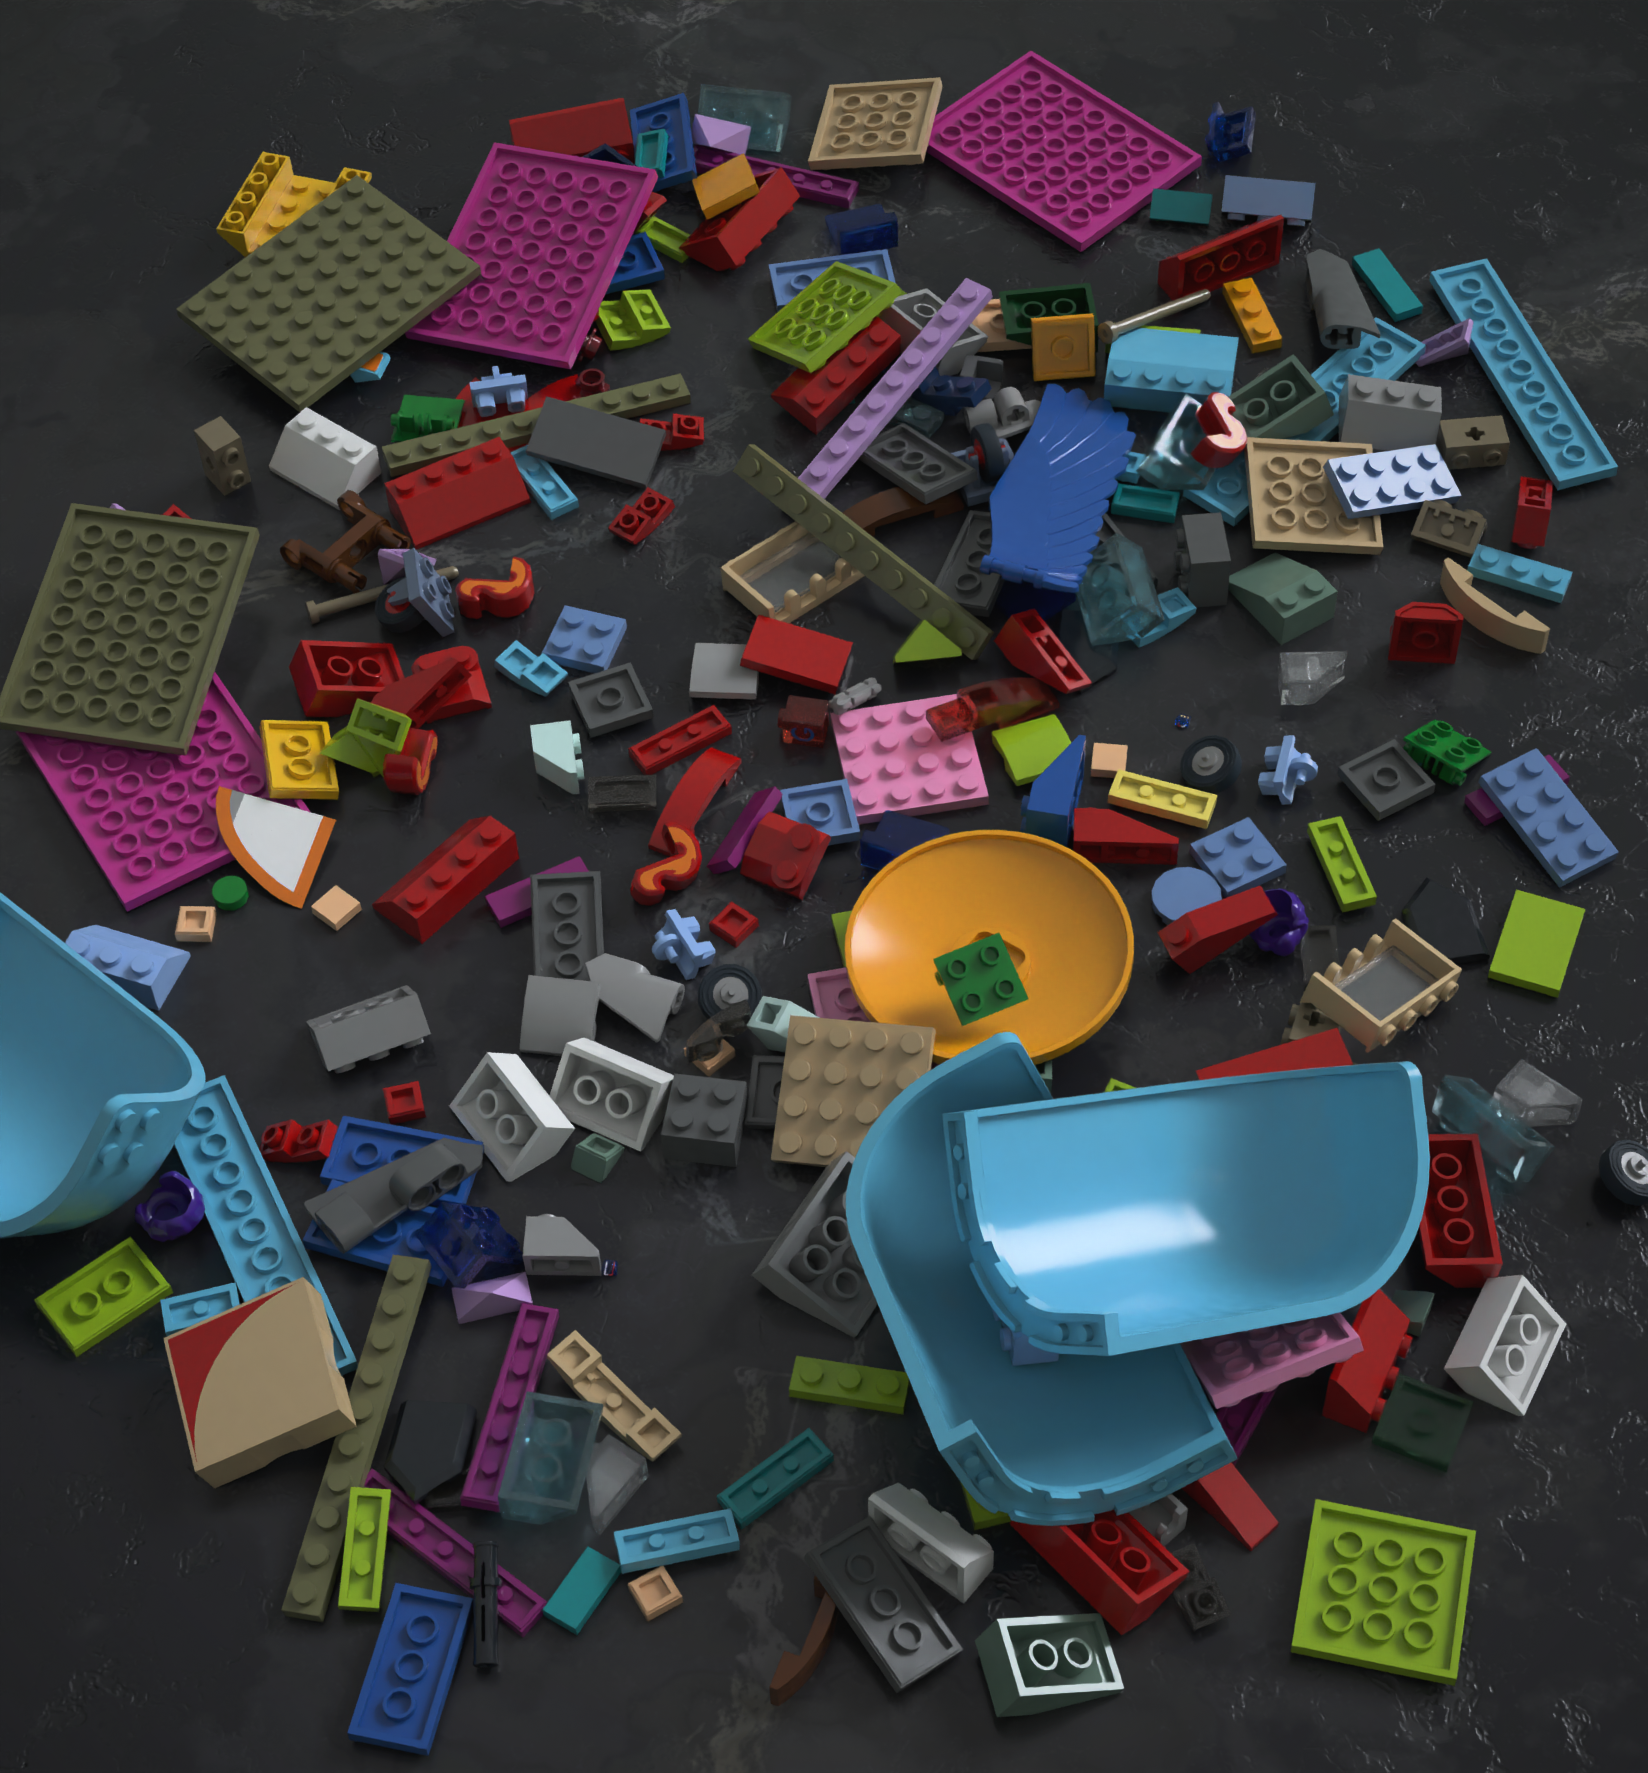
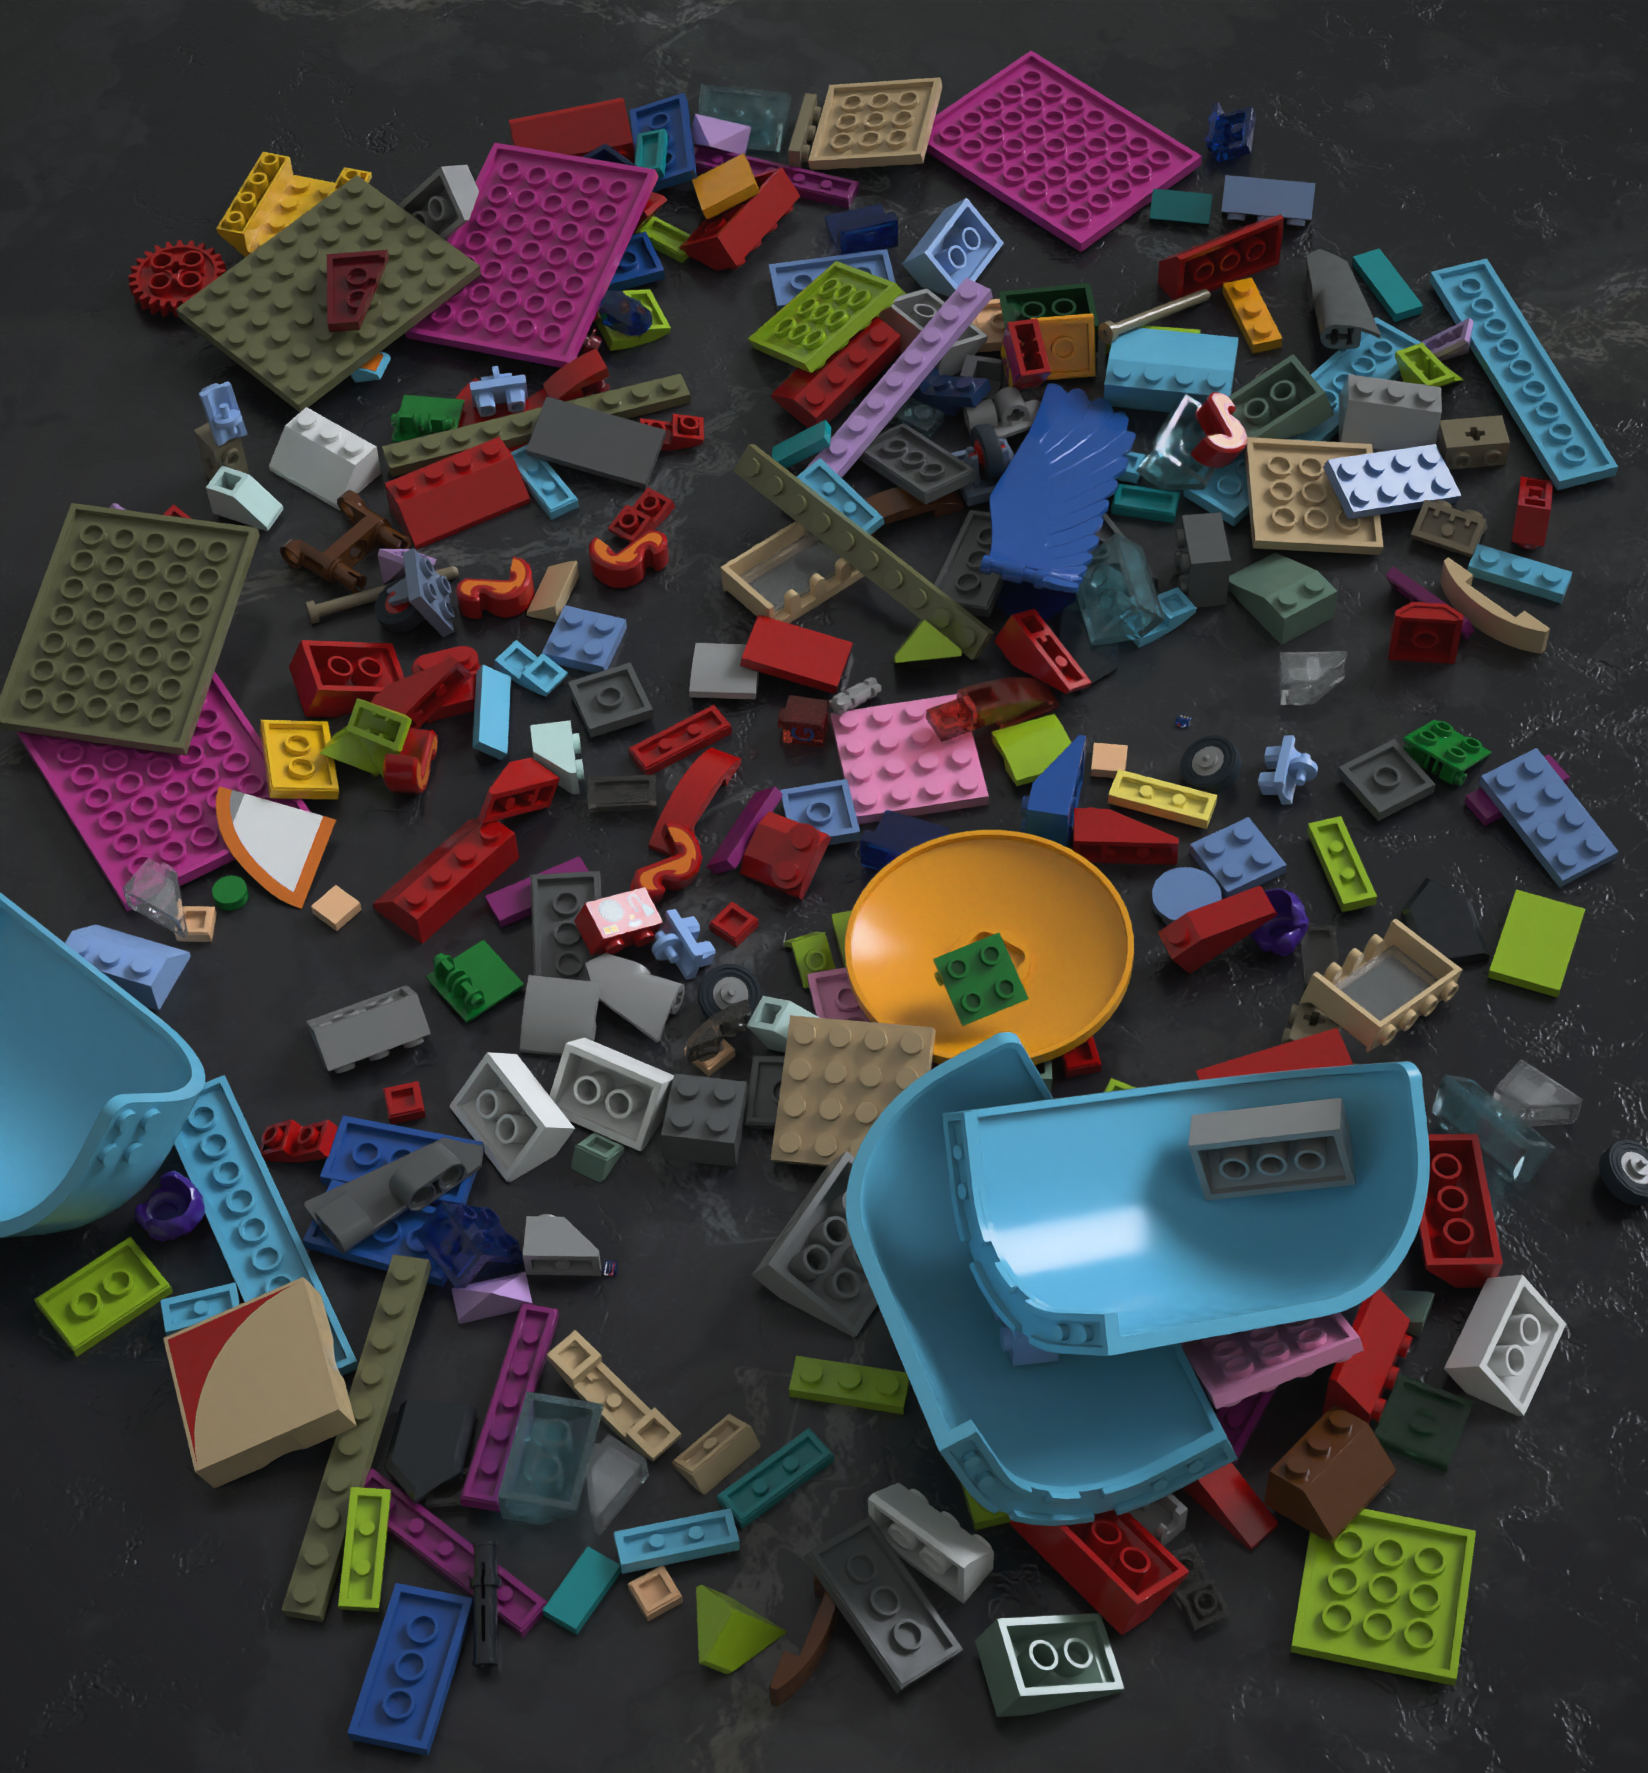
none -> clear slope [123,858,188,938]
none -> red gear [128,240,226,317]
none -> light blue hips [199,381,248,446]
none -> light aqua slope [206,466,283,532]
none -> dark red wing [327,250,389,332]
none -> light grey slope [398,165,479,240]
none -> green hinge [426,940,524,1023]
none -> medium azure tile [472,665,511,760]
none -> red slope [478,757,560,824]
none -> tan slope [526,561,579,622]
none -> red slope [543,349,610,402]
none -> red brick [574,887,663,956]
none -> red animal [589,530,669,588]
none -> clear blue rock [599,290,652,336]
none -> tan slope [671,1414,761,1495]
none -> lime slope [696,1585,788,1674]
none -> teal tile [772,420,832,469]
none -> lime bracket [784,931,836,988]
none -> dark tan plate [788,93,822,169]
none -> medium azure plate [797,458,884,535]
none -> light blue slope [902,198,1003,297]
none -> red torso [1000,318,1051,390]
none -> red tile [1059,1035,1102,1078]
none -> light grey slope [1188,1098,1356,1201]
none -> reddish brown slope [1264,1404,1396,1544]
none -> magenta tile [1386,566,1475,640]
none -> lime slope [1395,342,1463,387]

